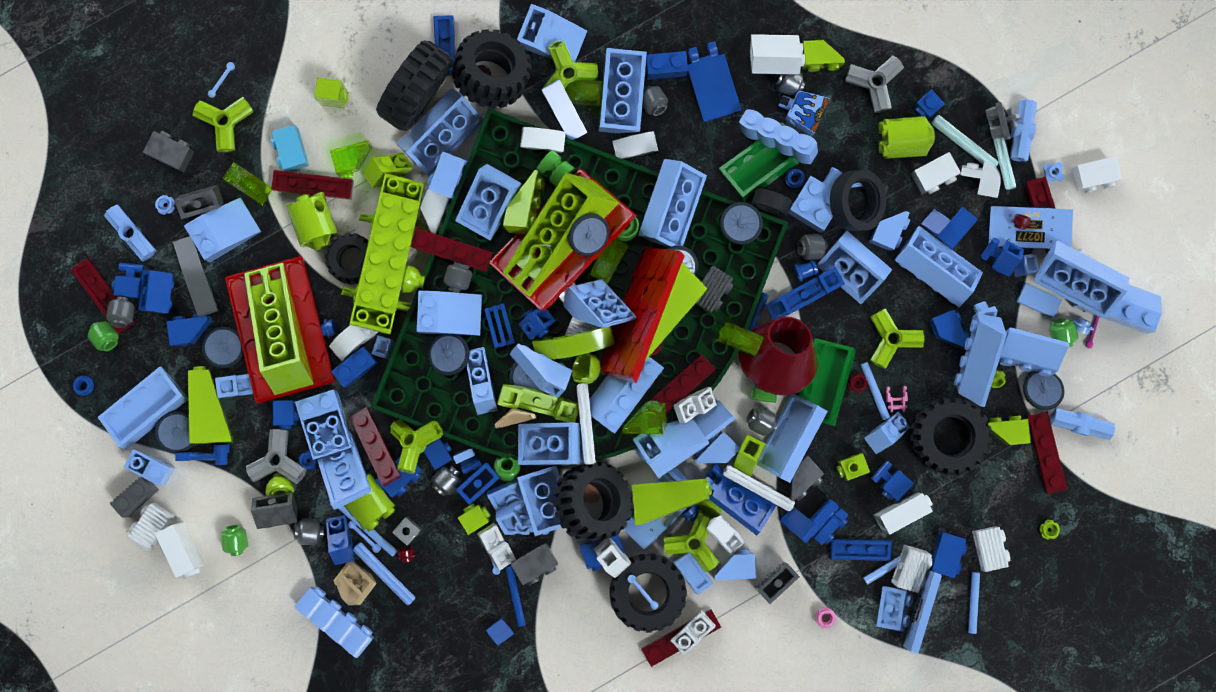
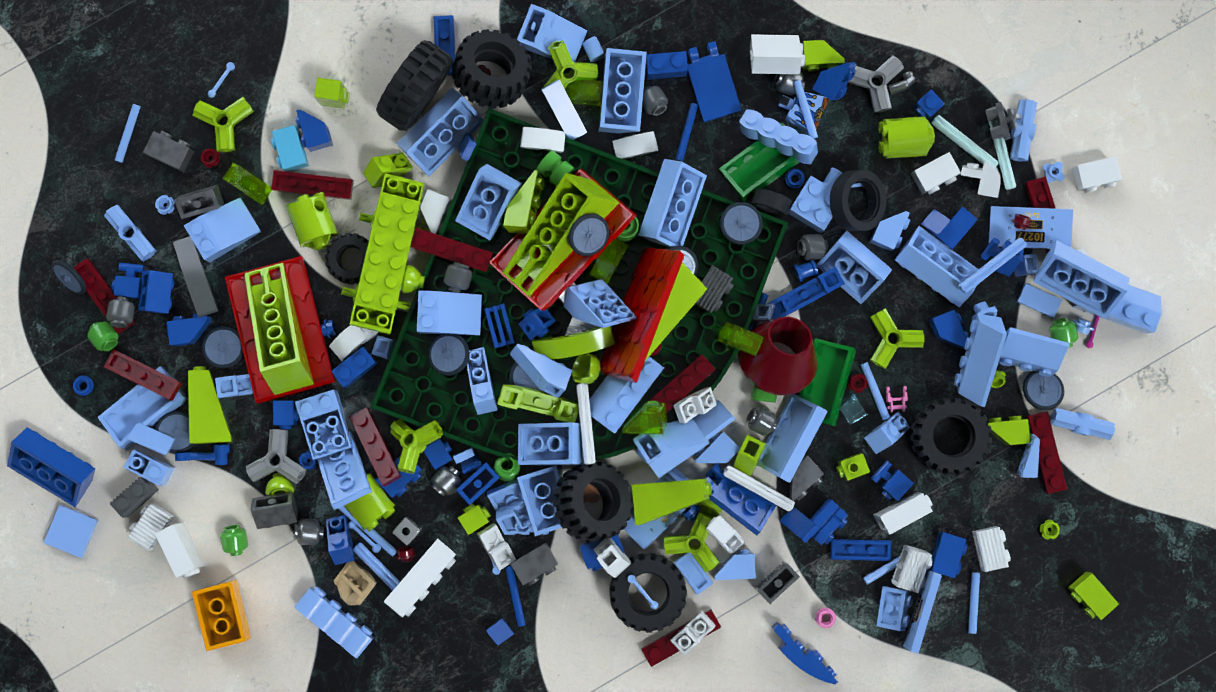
clear neon green slope [330,140,372,178] -> none
light blue brick [427,152,467,199] -> none
tan slope [495,408,537,428] -> none
none -> blue slope [7,427,96,507]
none -> light blue tile [44,505,98,558]
none -> wheel [52,260,86,294]
none -> dark red plate [104,349,182,401]
none -> light blue bar [115,104,141,163]
none -> light blue slope [128,423,174,455]
none -> light orange brick [192,579,251,652]
none -> dark red plate [200,148,220,168]
none -> blue slope [295,110,333,152]
none -> white brick [384,539,456,618]
none -> blue tile [458,132,476,161]
none -> light blue brick [583,36,605,62]
none -> blue bar [675,103,698,162]
none -> sand blue slope [751,303,775,322]
none -> blue slope [772,622,838,685]
none -> light blue bar [793,80,818,139]
none -> blue slope [813,62,857,101]
none -> clear light blue slope [840,395,867,424]
none -> flat silver arm [889,71,915,94]
none -> light blue axle [959,238,1027,294]
none -> light blue slope [1017,434,1040,478]
none -> lime brick [1068,572,1119,620]

